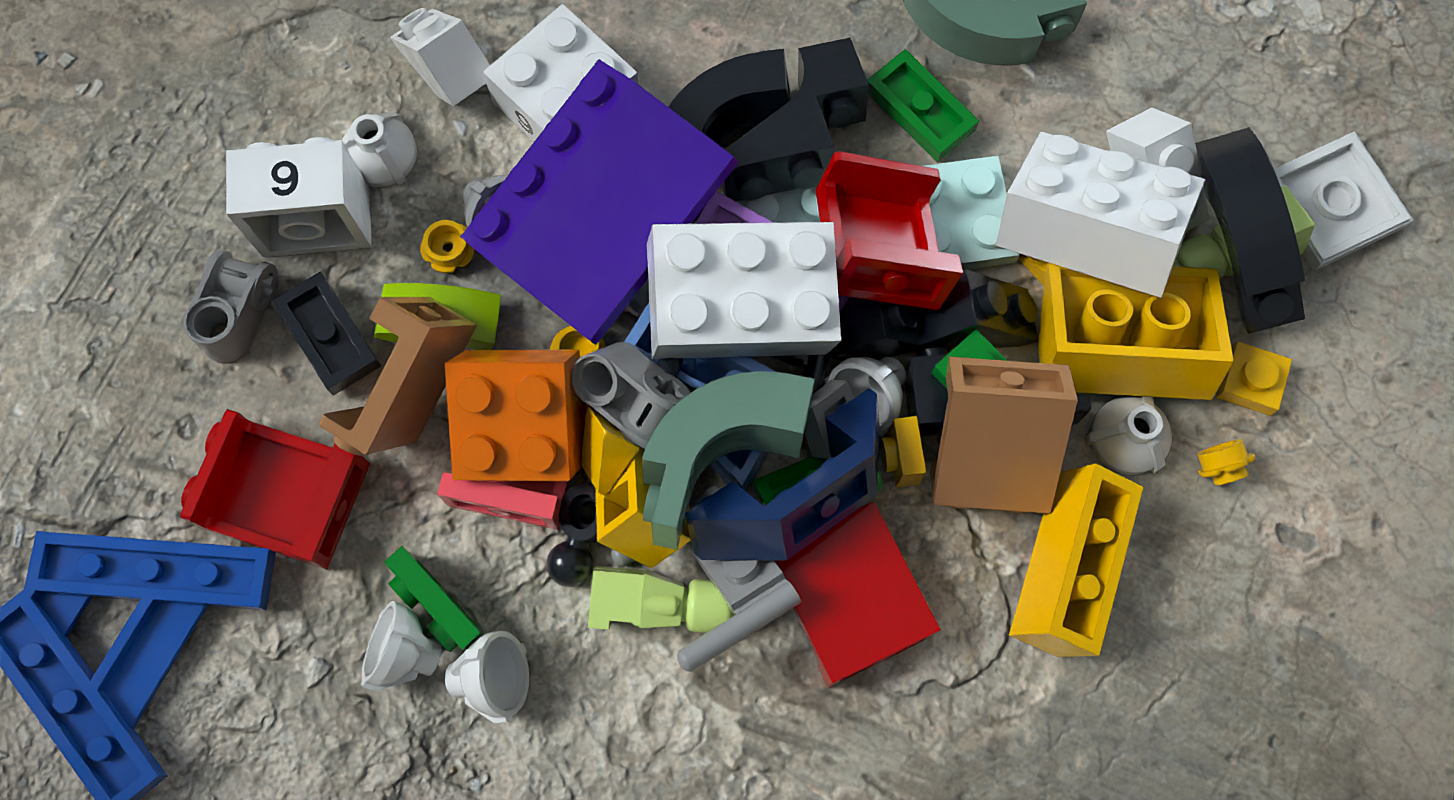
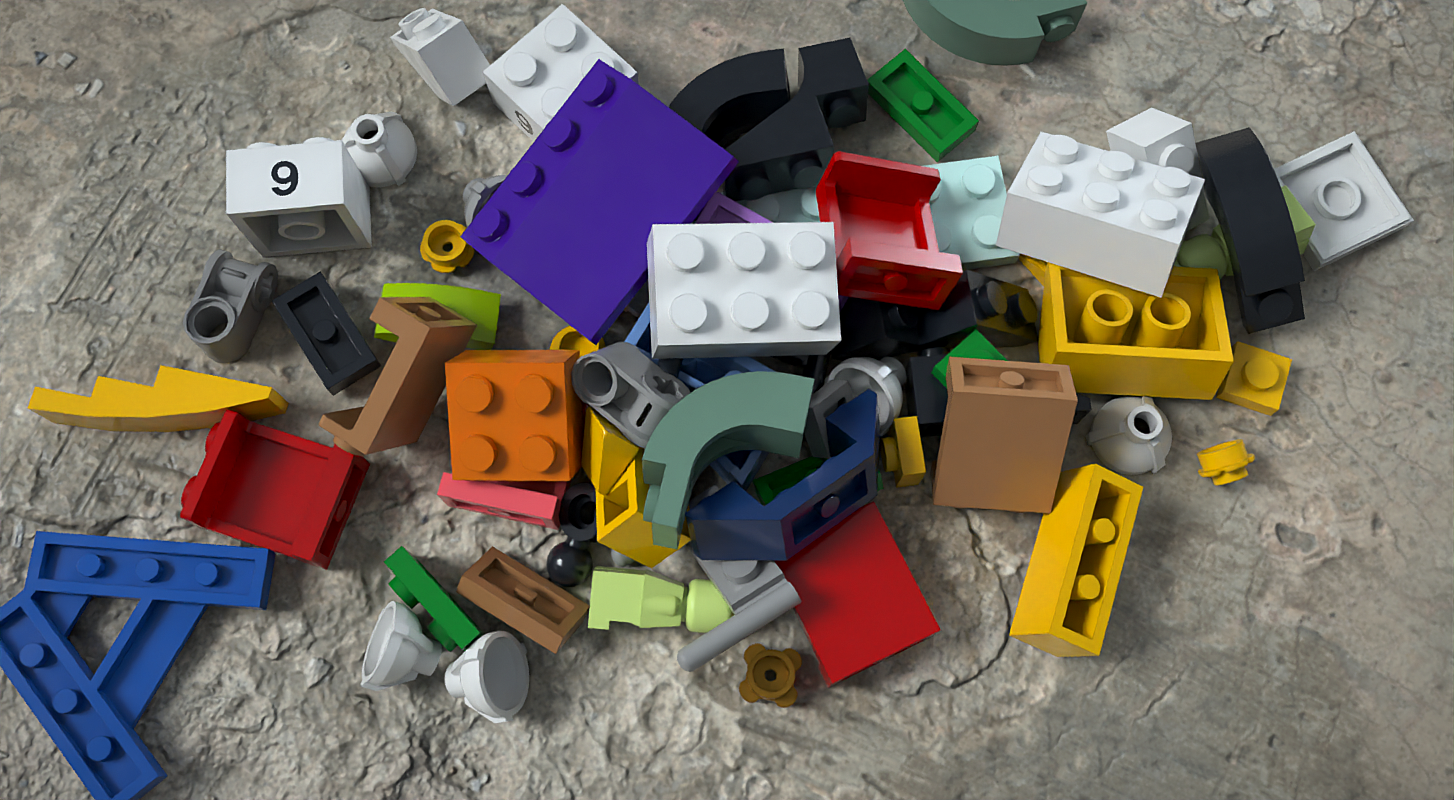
none -> yellow slope [28,365,289,432]
none -> medium nougat plate [456,546,590,654]
none -> pearl gold plate [739,643,802,708]

